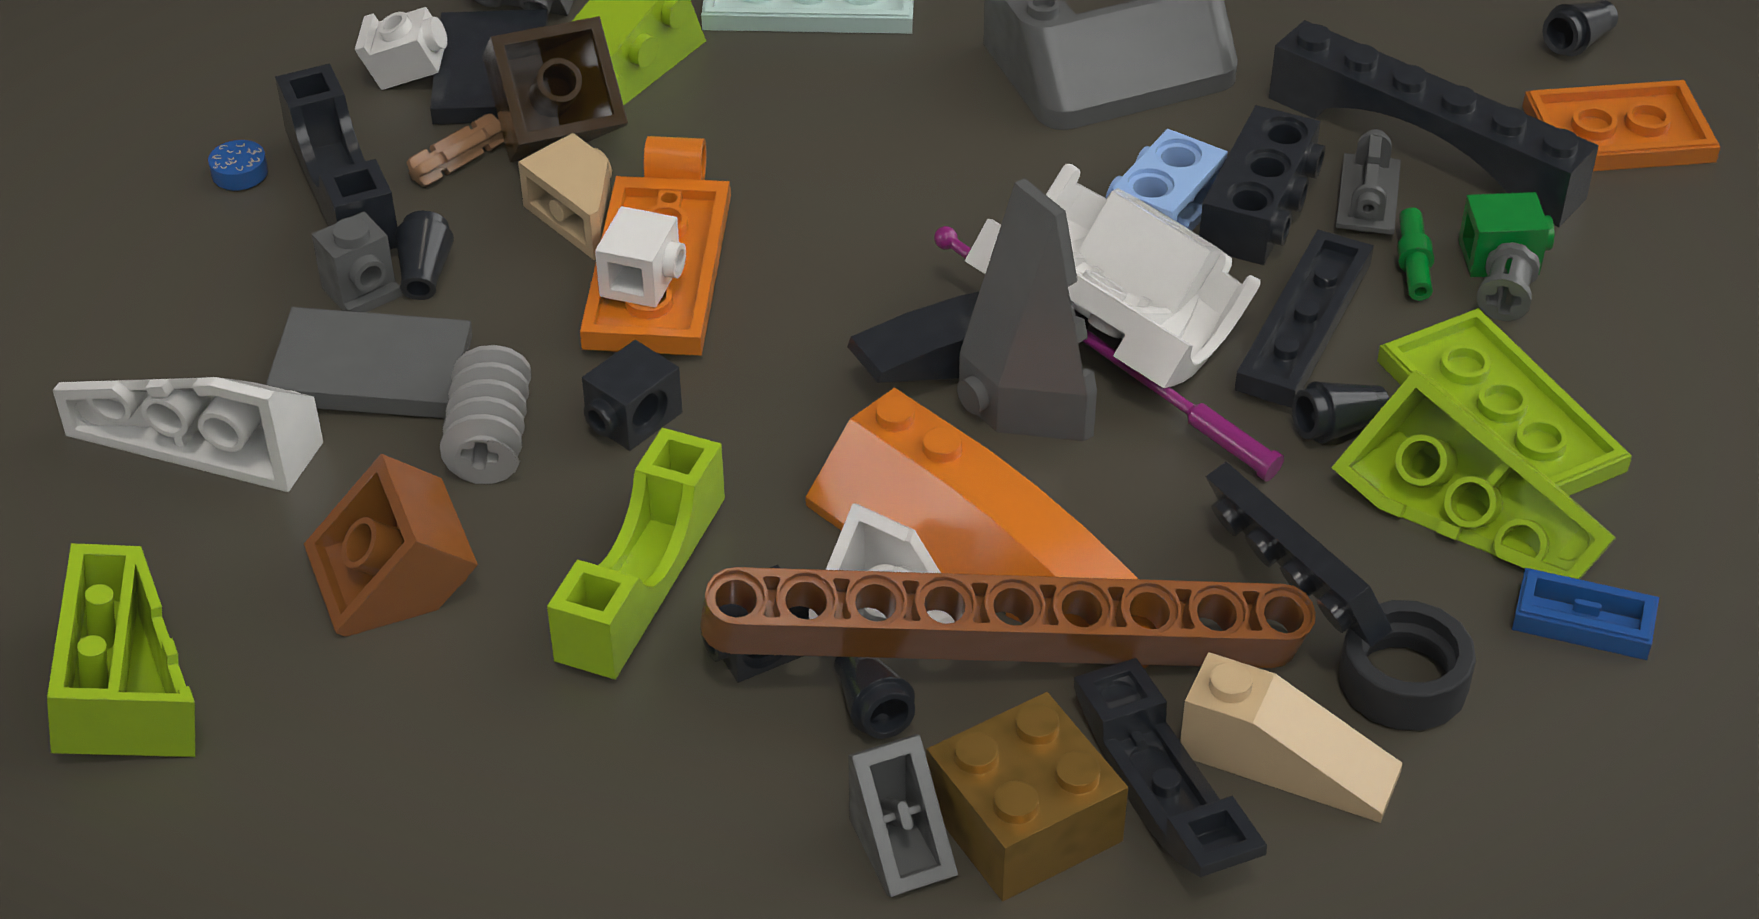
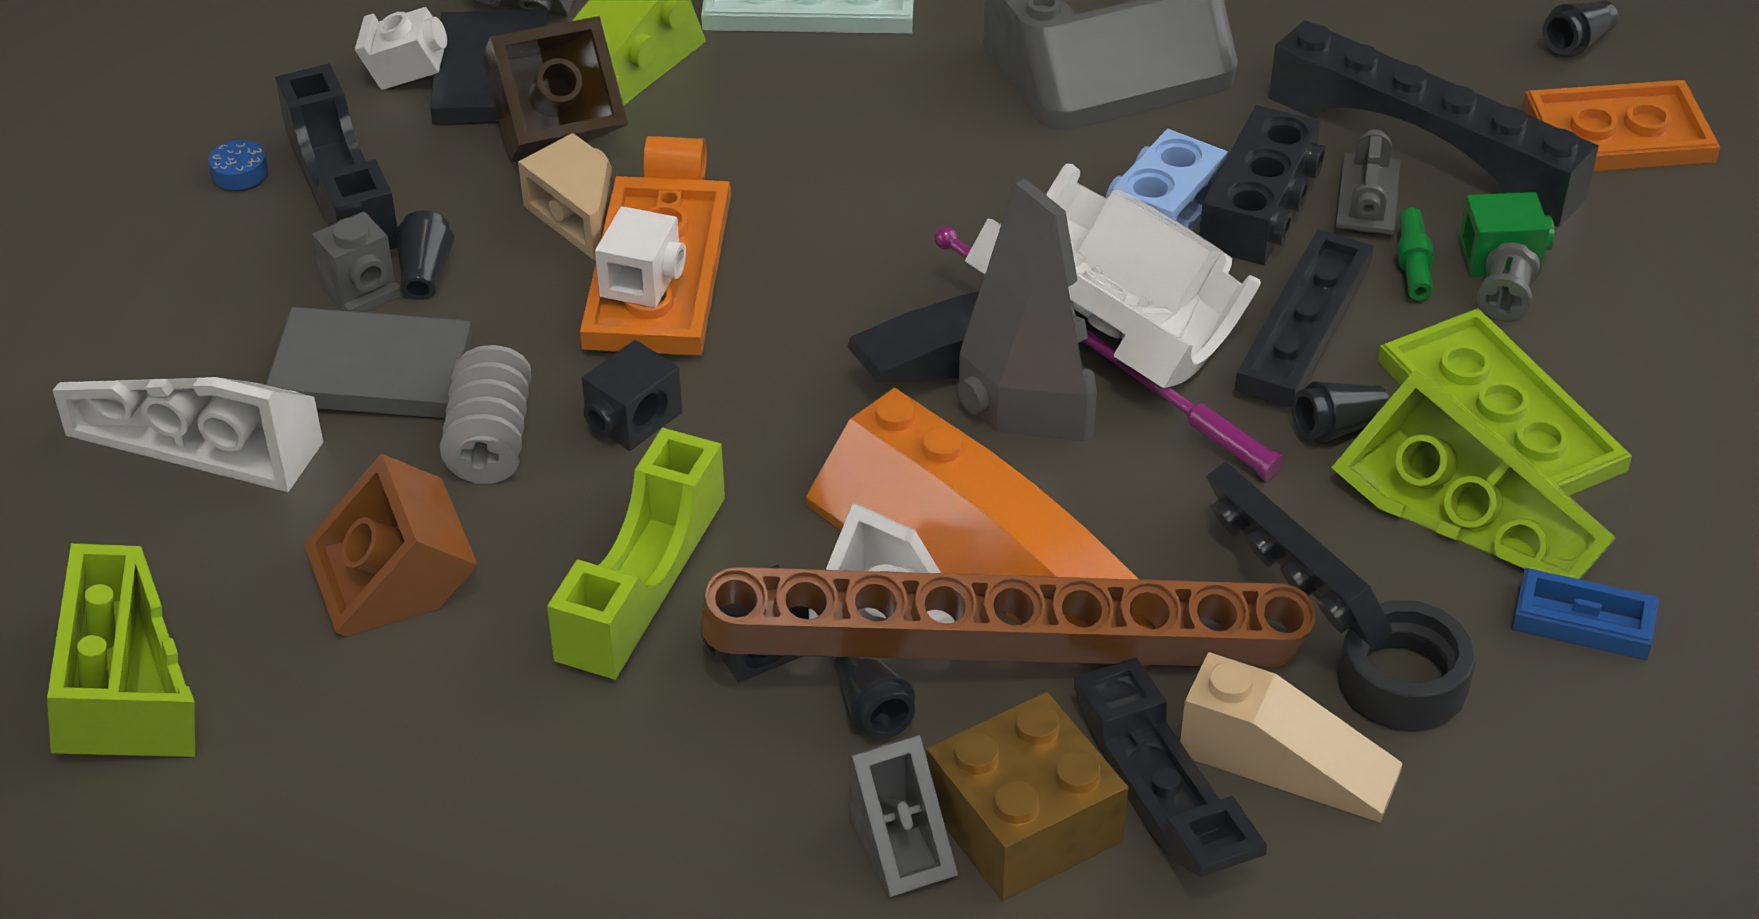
medium nougat axle [406,114,505,187] -> none

